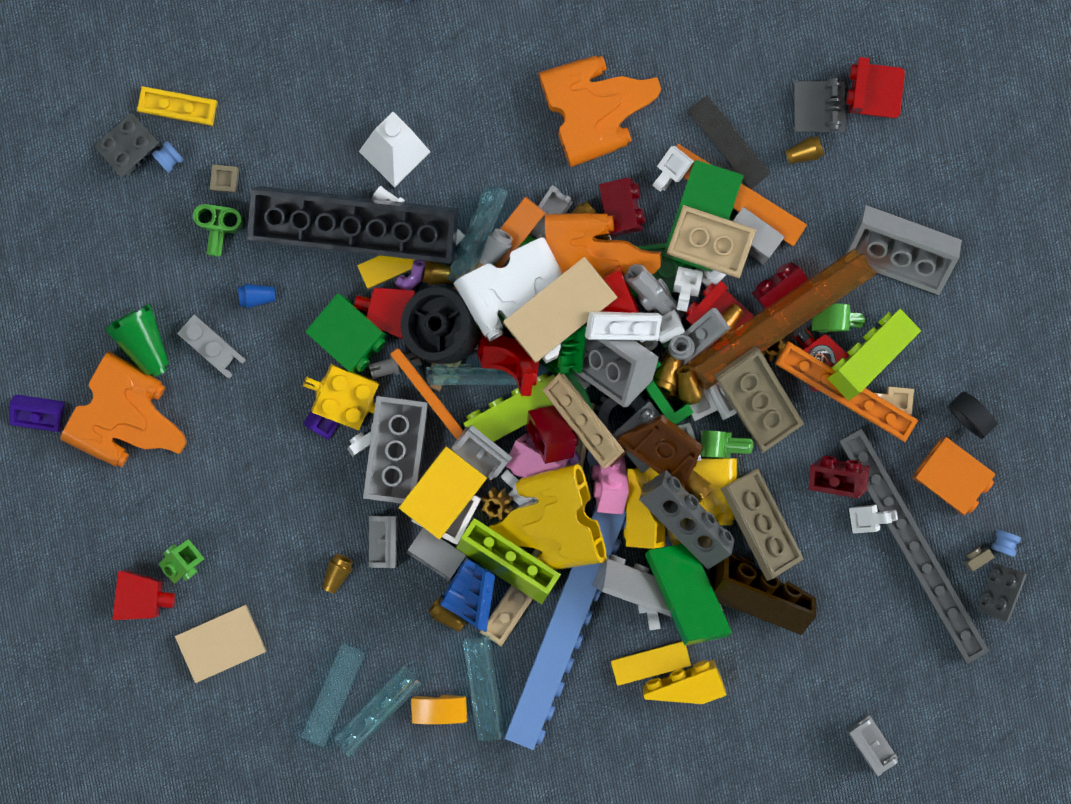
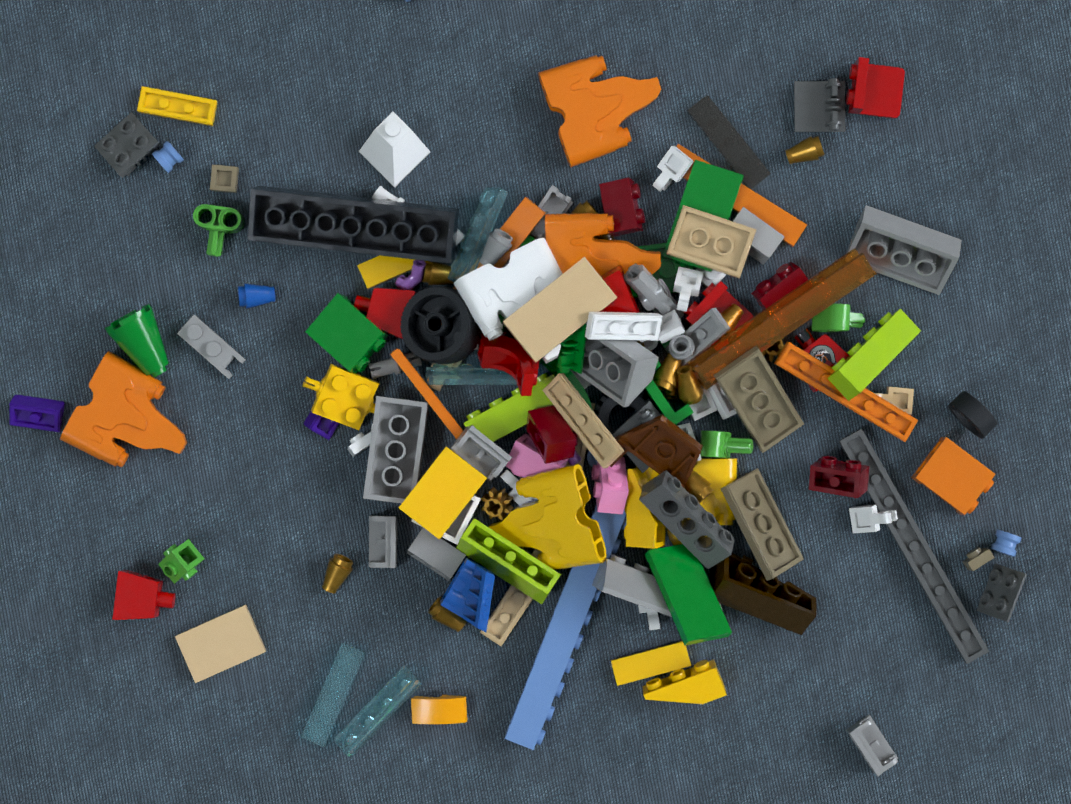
clear light blue plate [463,636,505,741] -> none

